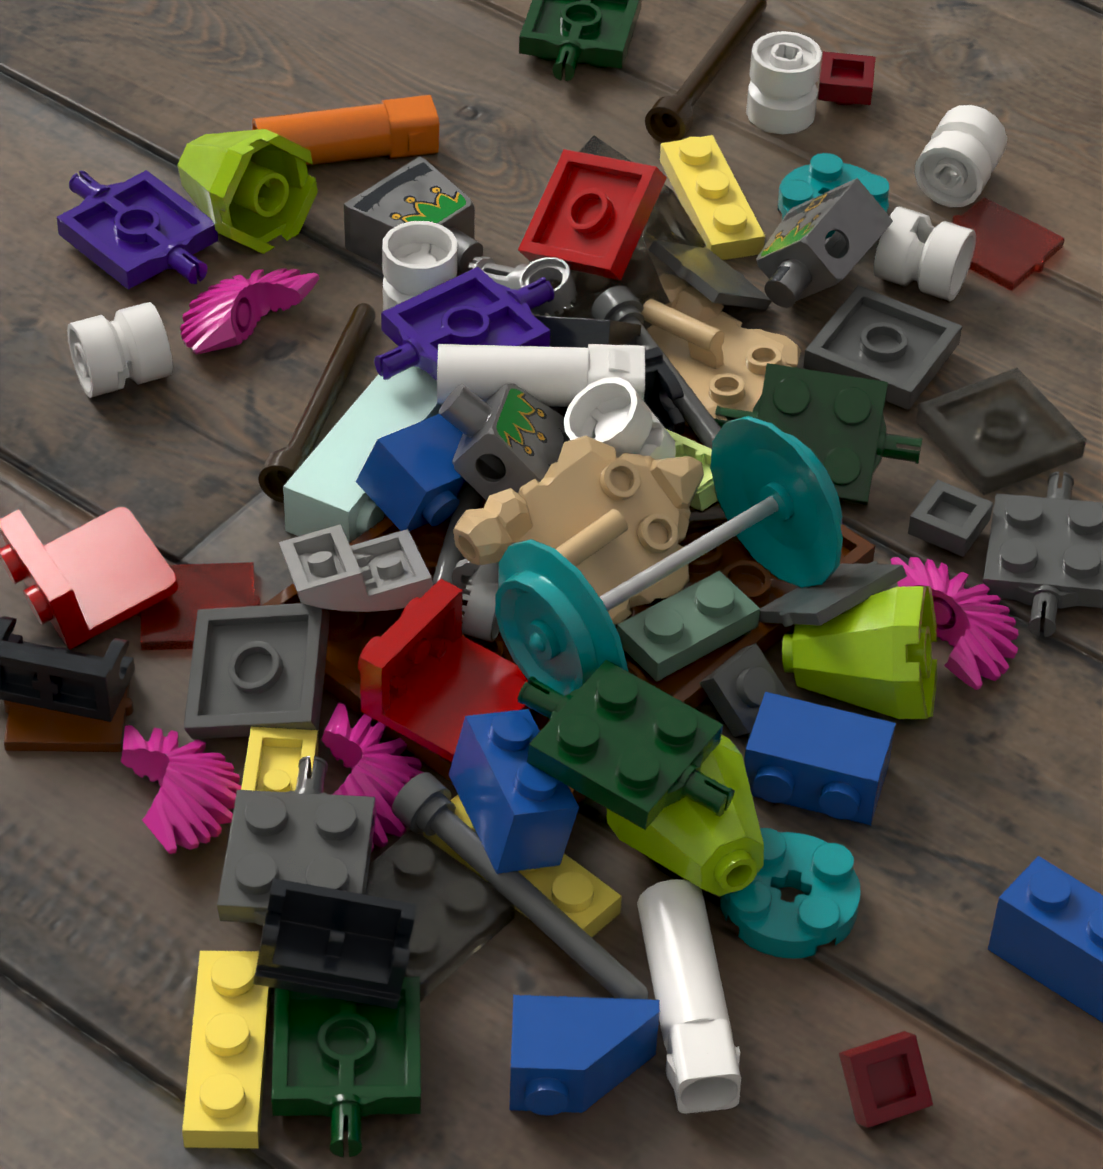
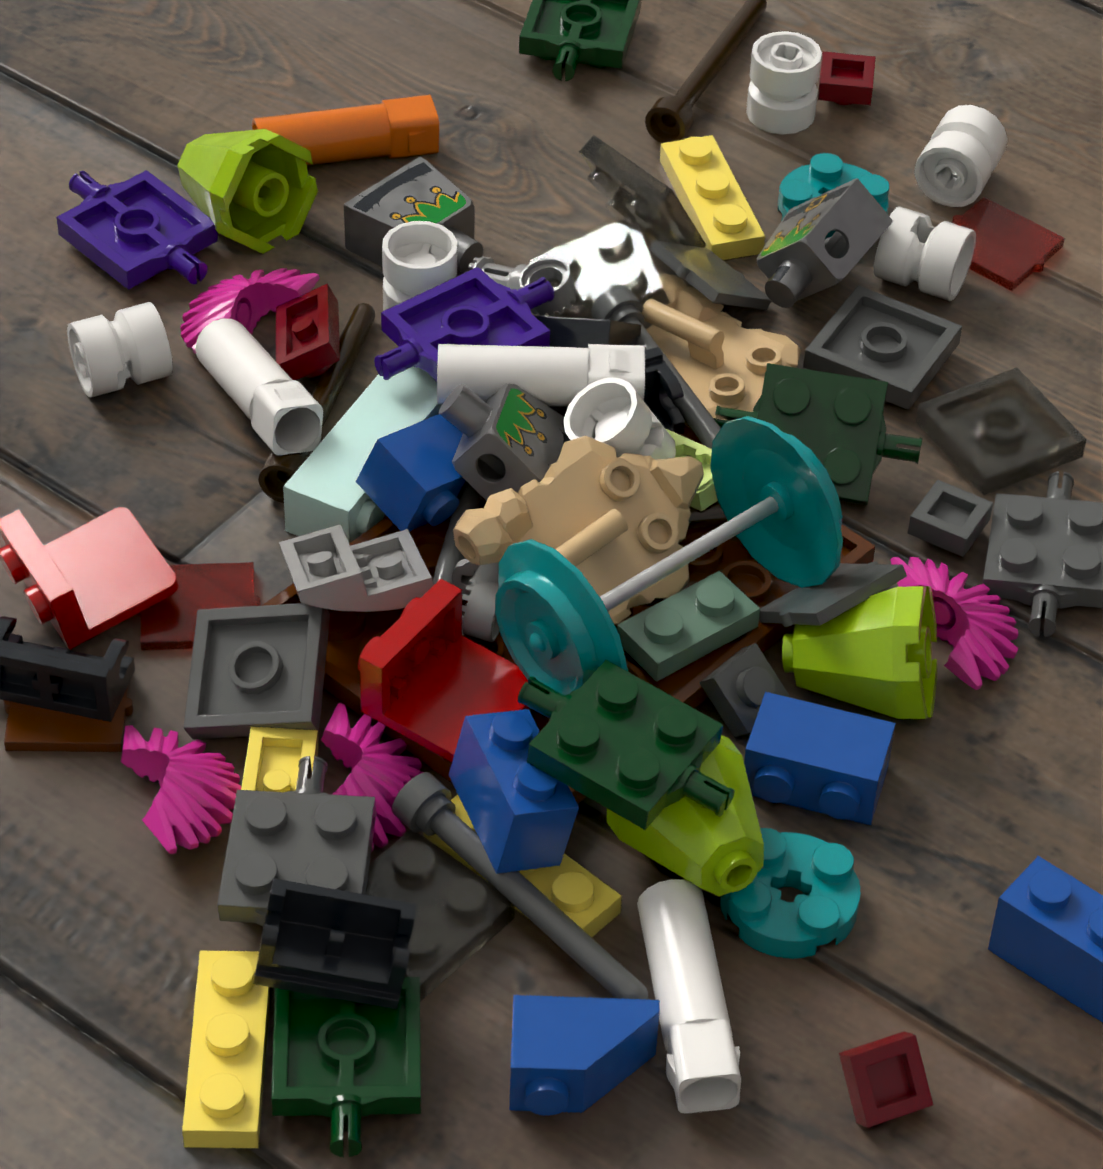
red plate [518,149,667,281] -> none
none -> white piece [195,318,323,455]
none -> dark red plate [276,283,340,380]

